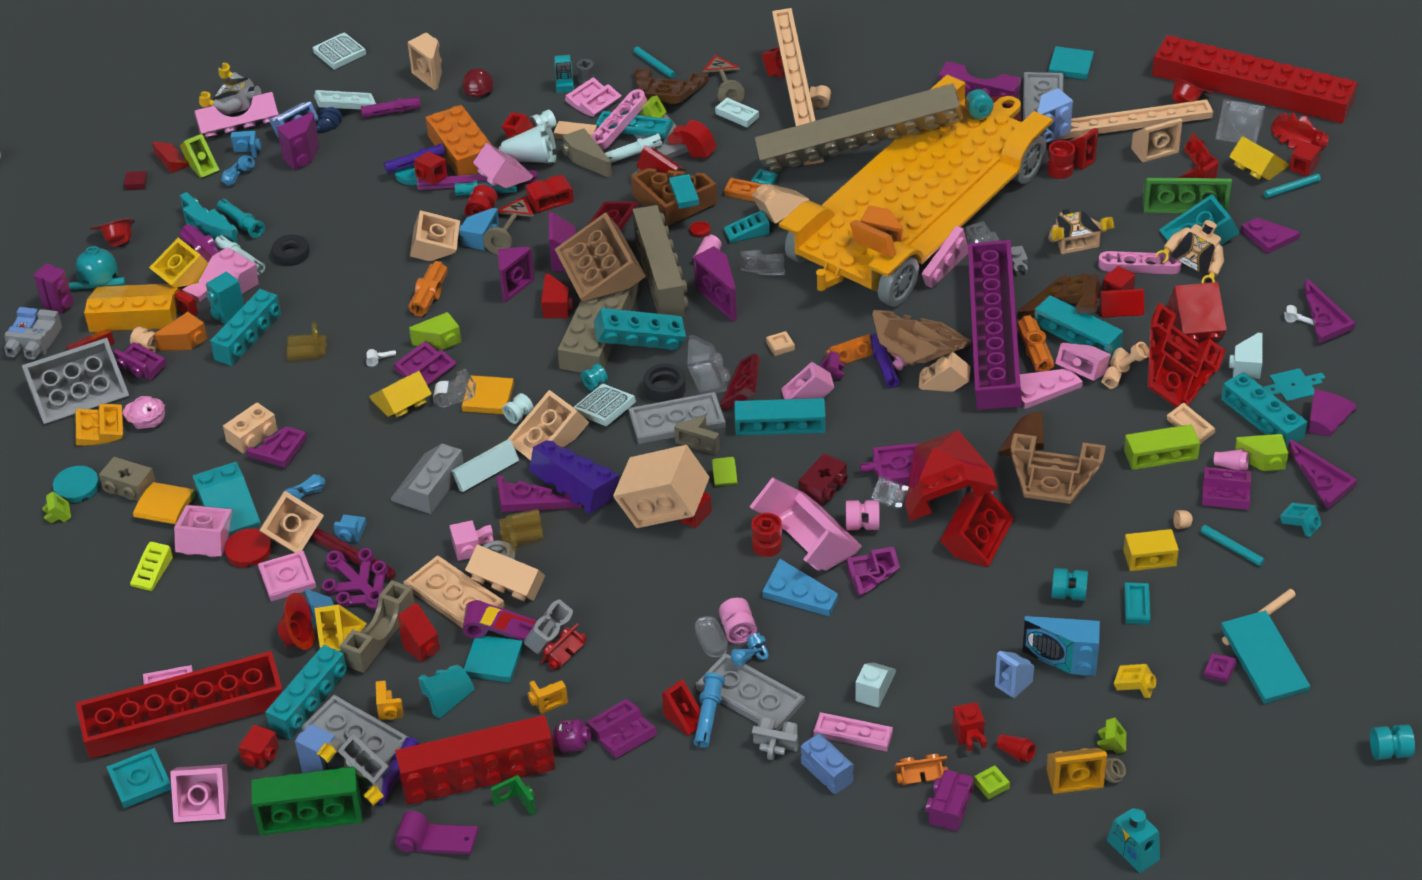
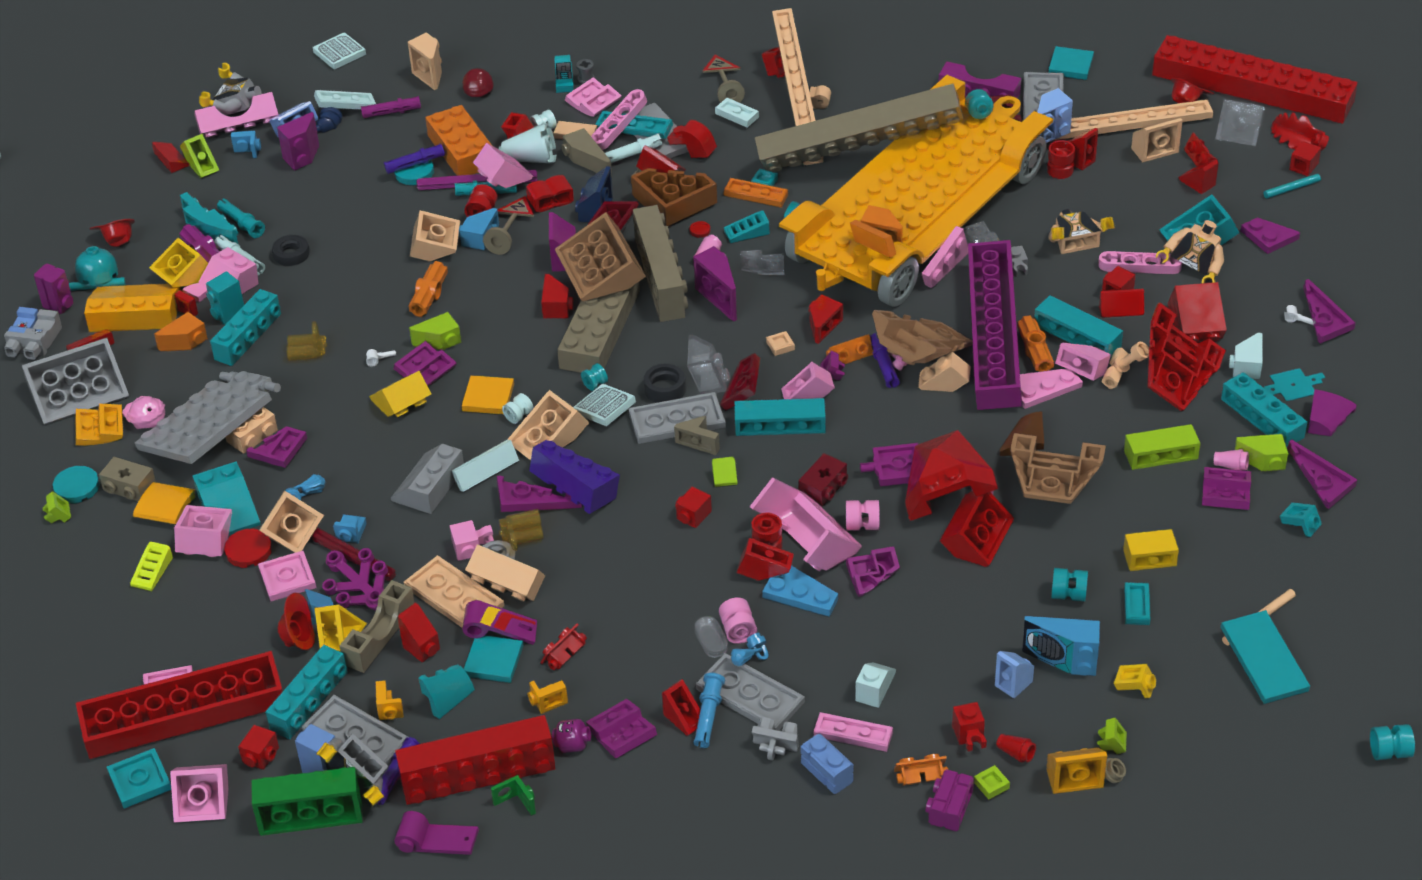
magenta bracket [113,342,167,381] -> none
dark red tile [124,171,147,190] -> none
light nougat wheel [130,326,158,352] -> none
dark azure piece [221,155,255,186] -> none
red brick [414,151,447,185] -> none
clear leg [433,369,476,407] -> none
magenta slope [498,247,534,302] -> none
light grey brick [524,599,573,654] -> none
teal brick [594,308,686,350] -> none
light nougat container [613,445,710,528] -> none
teal bar [633,46,676,79] -> none
reddish brown wing [634,68,709,105] -> none
lime tile [639,96,667,118] -> none
teal tile [669,174,699,209] -> none
light nougat slope [752,184,810,224] -> none
clear brick [871,476,908,508] -> none
reddish brown wing [1017,273,1100,319] -> none
teal torso [1107,808,1160,873] -> none
bright green slope [1142,178,1232,213] -> none
light nougat tile [1167,403,1215,444] -> none
light nougat hinge [1173,510,1193,529] -> none
teal bar [1200,525,1265,567] -> none
magenta tile [1204,653,1236,683] -> none
yellow slope [1229,136,1289,180] -> none
none -> light grey plate [134,371,281,464]
none -> dark blue slope [575,166,613,223]
none -> red slope [737,538,794,581]
none -> red slope [808,294,843,344]

